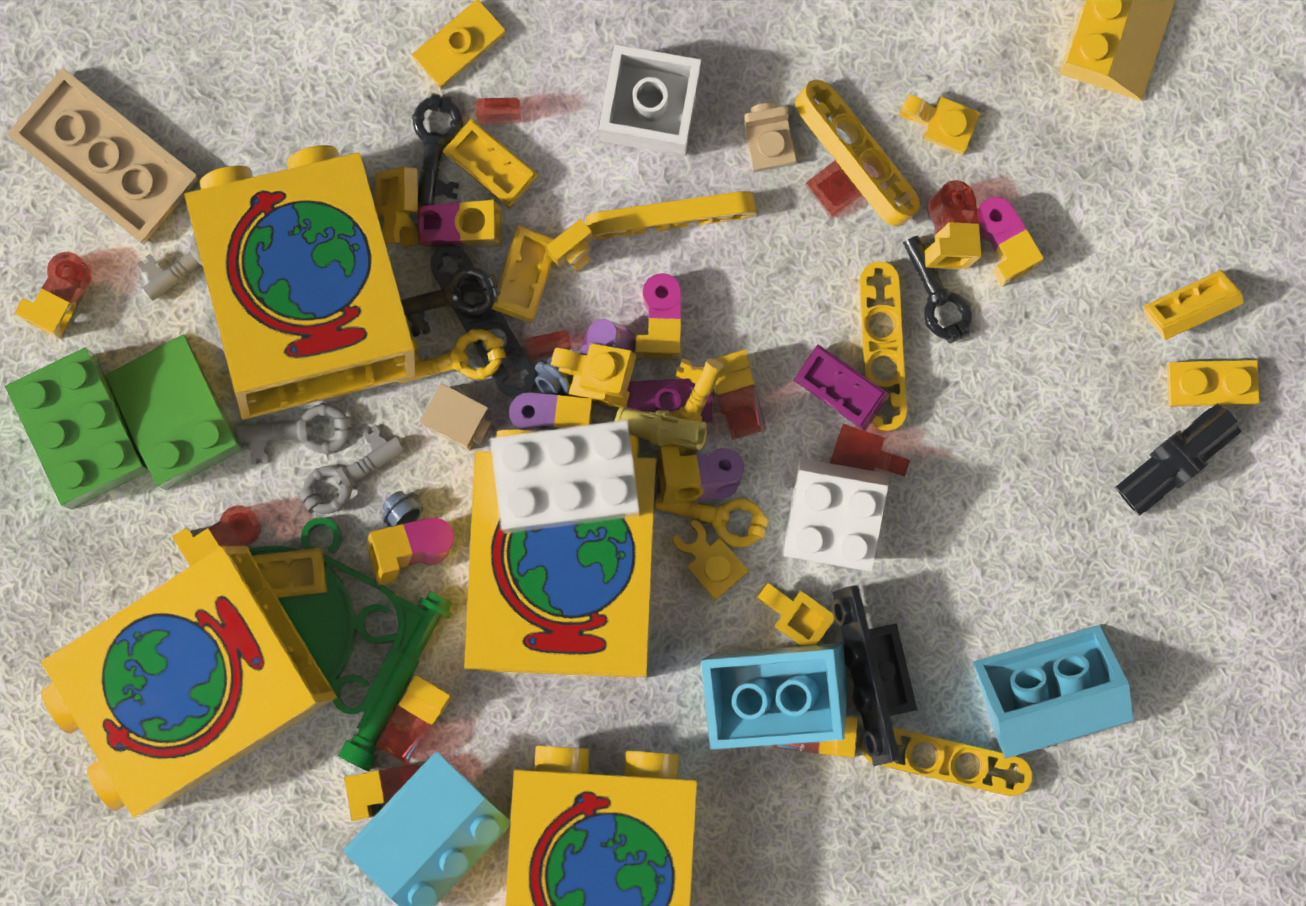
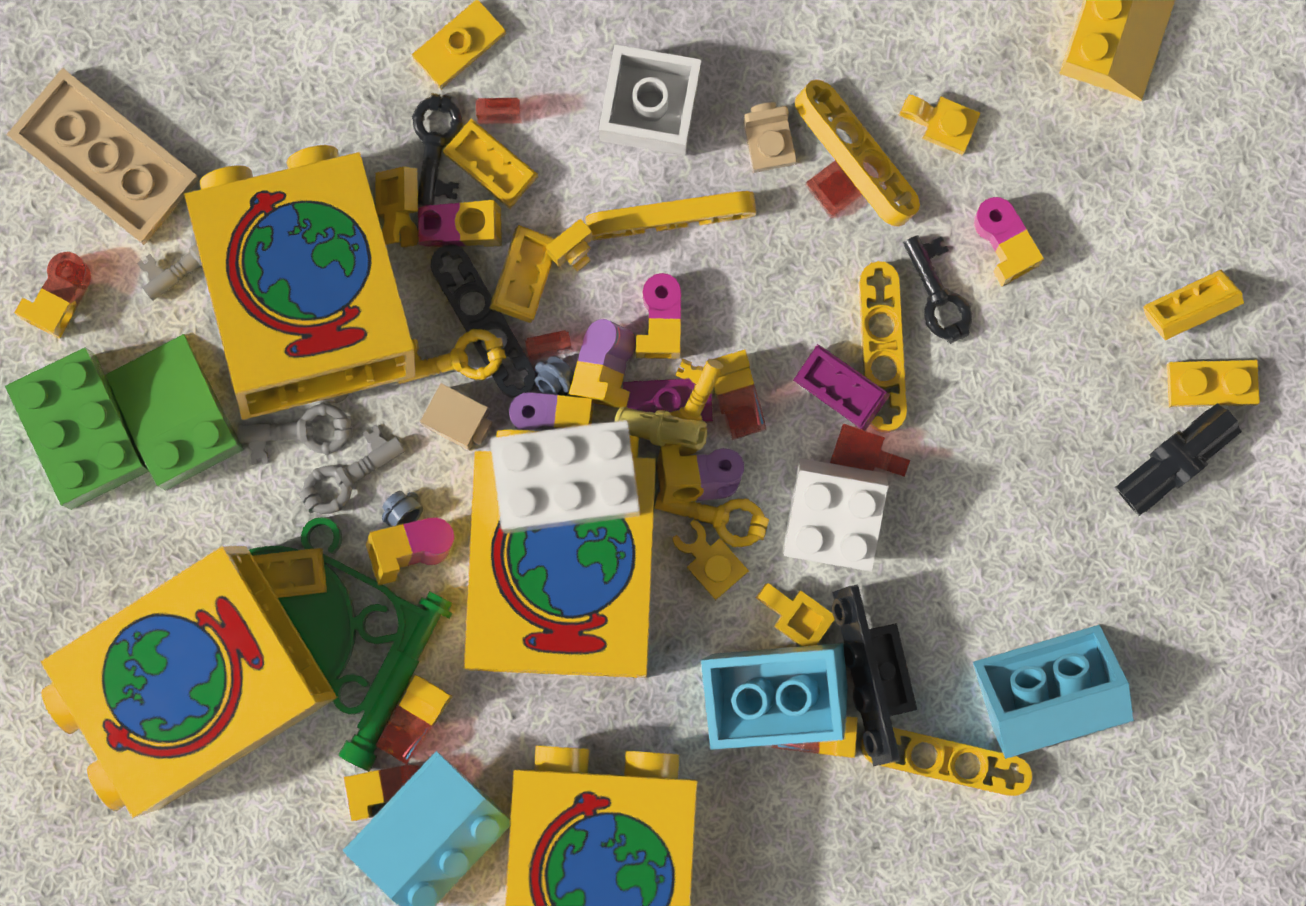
clear red leg [172,505,261,566] -> none
black piece [401,266,500,337] -> none
yellow plate [550,343,637,398] -> none
leg [925,180,982,270] -> none

